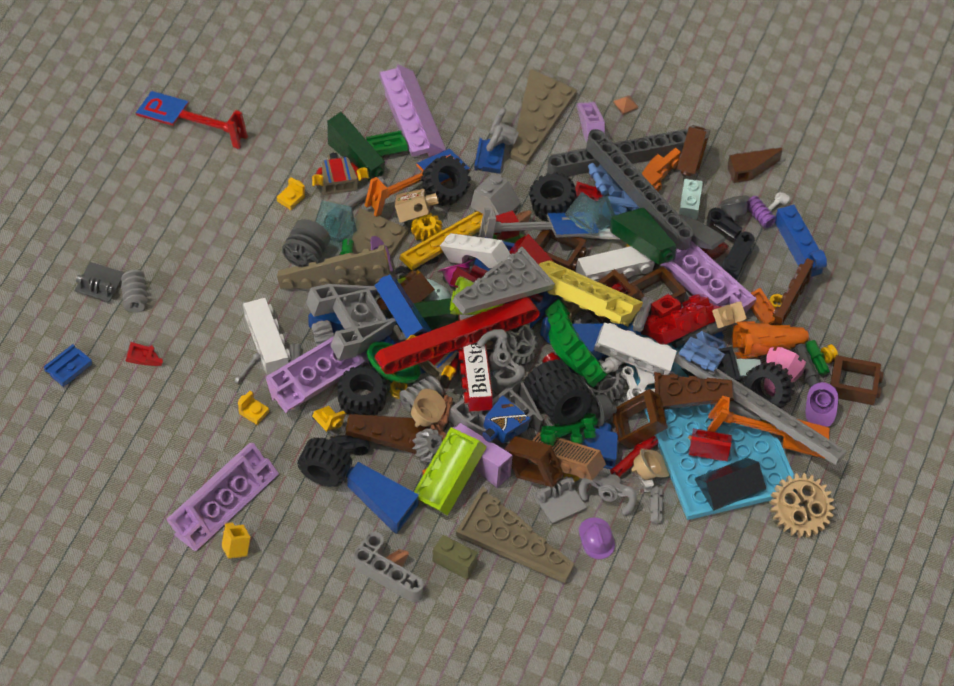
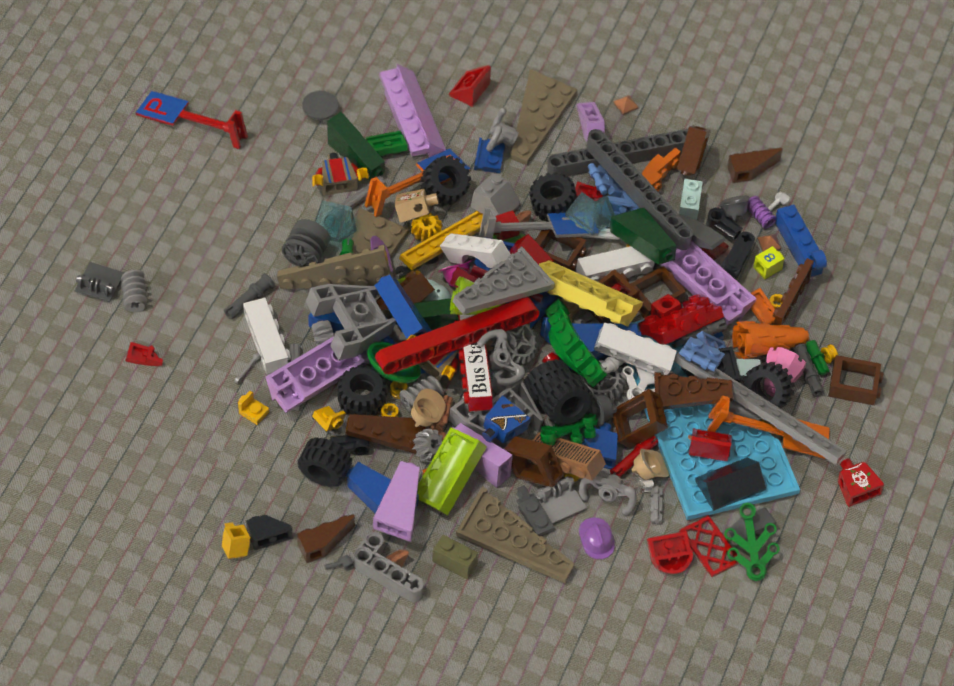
blue plate [44,344,92,387] -> none
lavender slope [166,443,279,551] -> none
yellow bracket [277,177,305,210] -> none
light grey axle [633,296,652,332] -> none
tan slope [712,301,747,328] -> none
tan gear [769,473,835,538] -> none
medium lavender piece [805,382,838,427] -> none
none -> dark grey pin [224,273,275,319]
none -> black slope [246,515,293,550]
none -> reddish brown slope [297,514,355,563]
none -> dark grey piece [302,91,339,120]
none -> dark grey hand [325,555,355,571]
none -> lavender slope [373,461,419,542]
none -> yellow bush [381,403,399,417]
none -> red slope [449,65,491,107]
none -> dark grey hinge [516,485,555,536]
none -> red slope [647,531,693,574]
none -> red window [679,515,739,577]
none -> green plant [724,503,780,581]
none -> dark grey slope [729,507,777,546]
none -> neon yellow brick [753,246,785,279]
none -> nougat slope [758,234,781,251]
none -> red torso [838,458,884,507]

